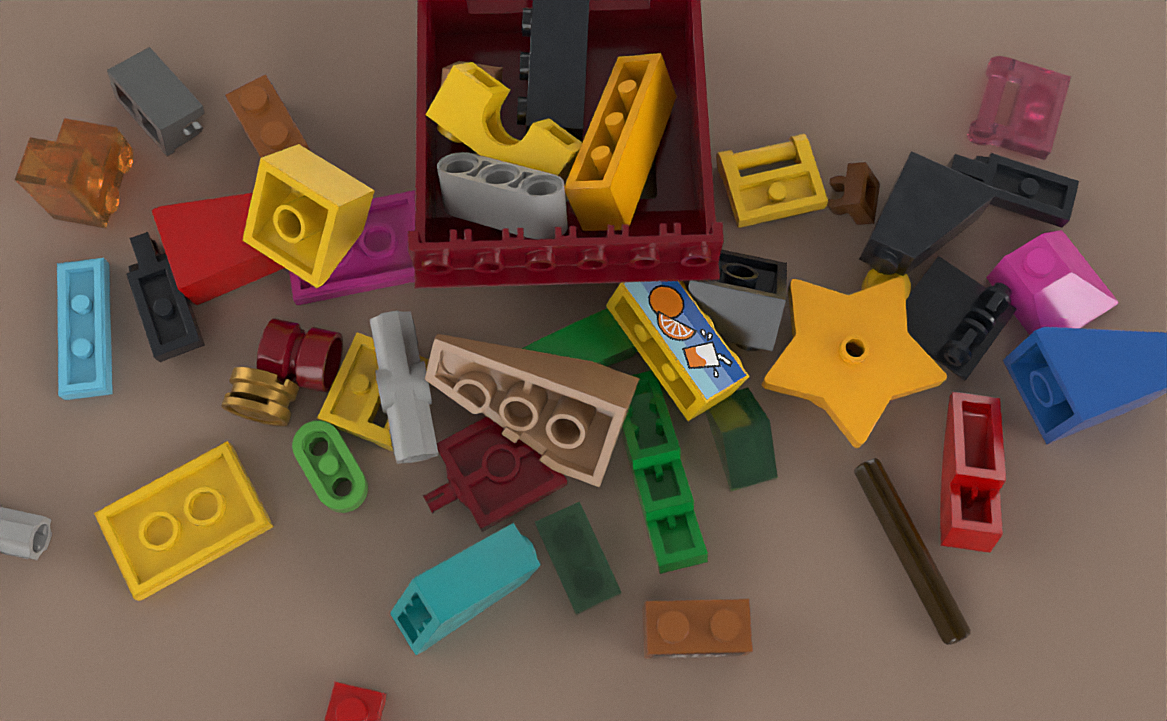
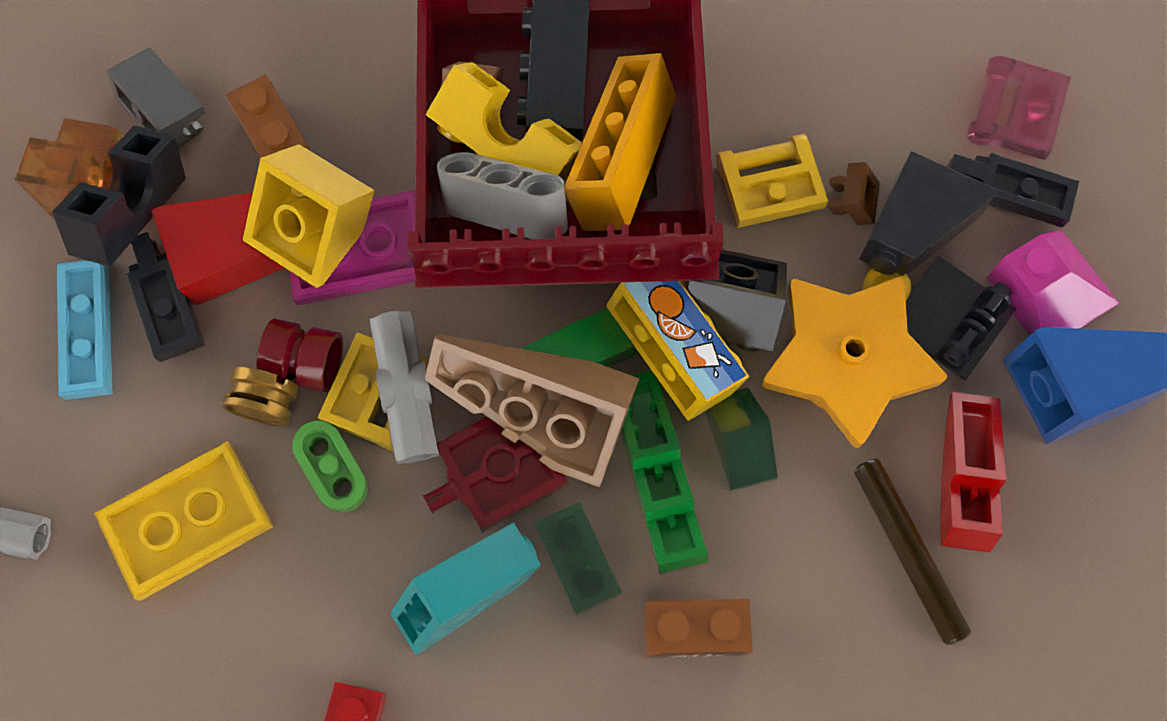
none -> black arch [52,125,186,267]

